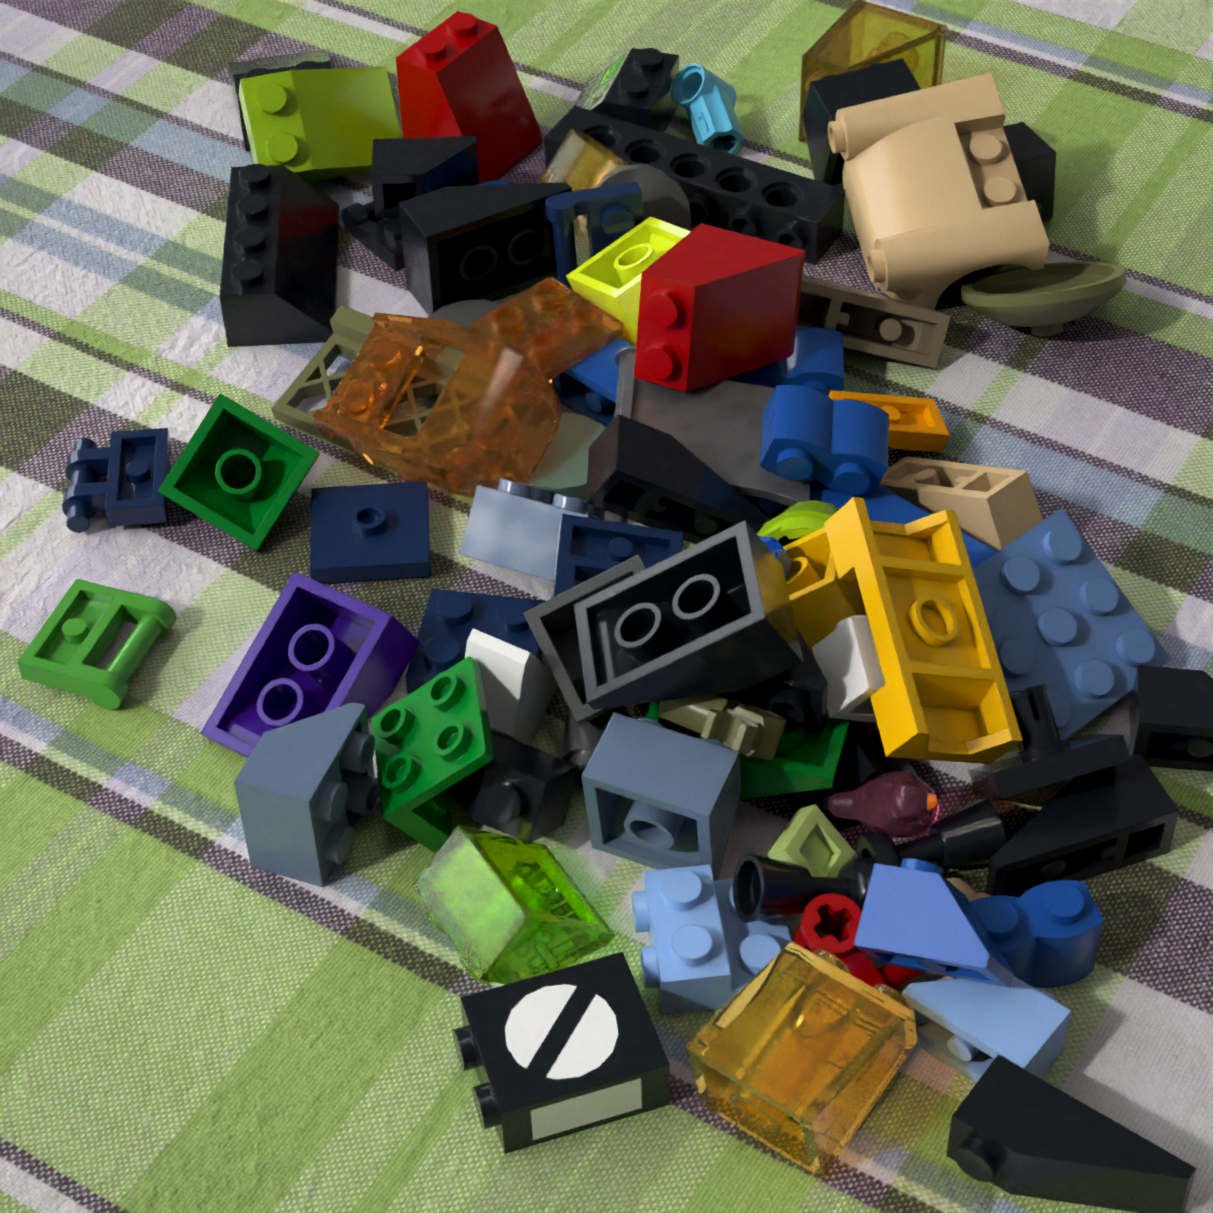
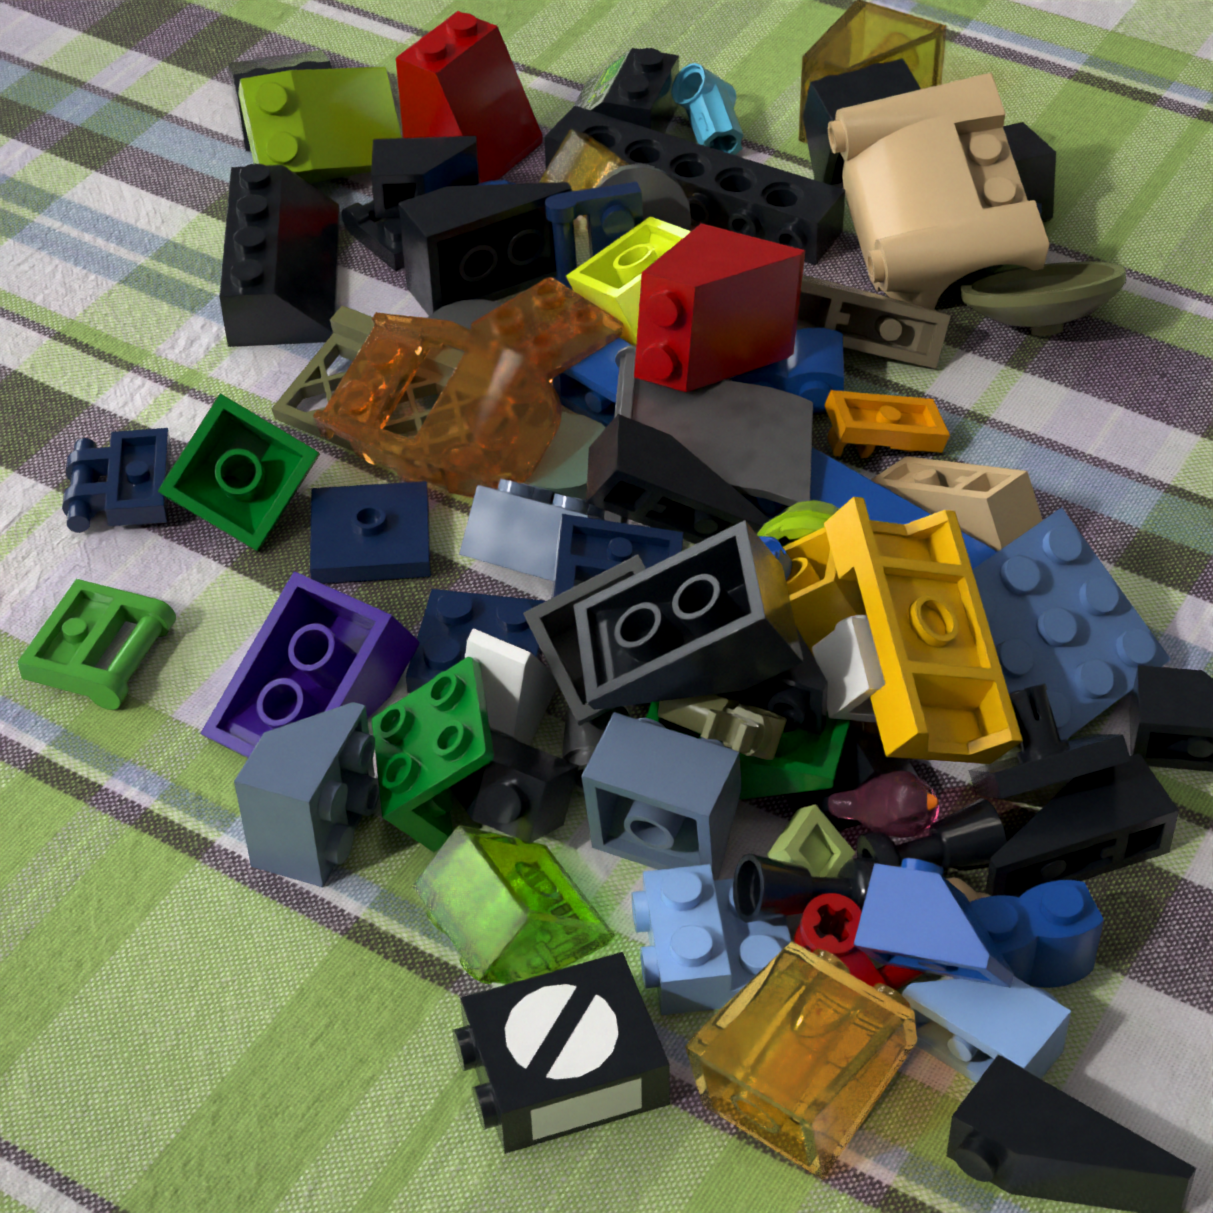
blue brick [760,385,889,495] -> none

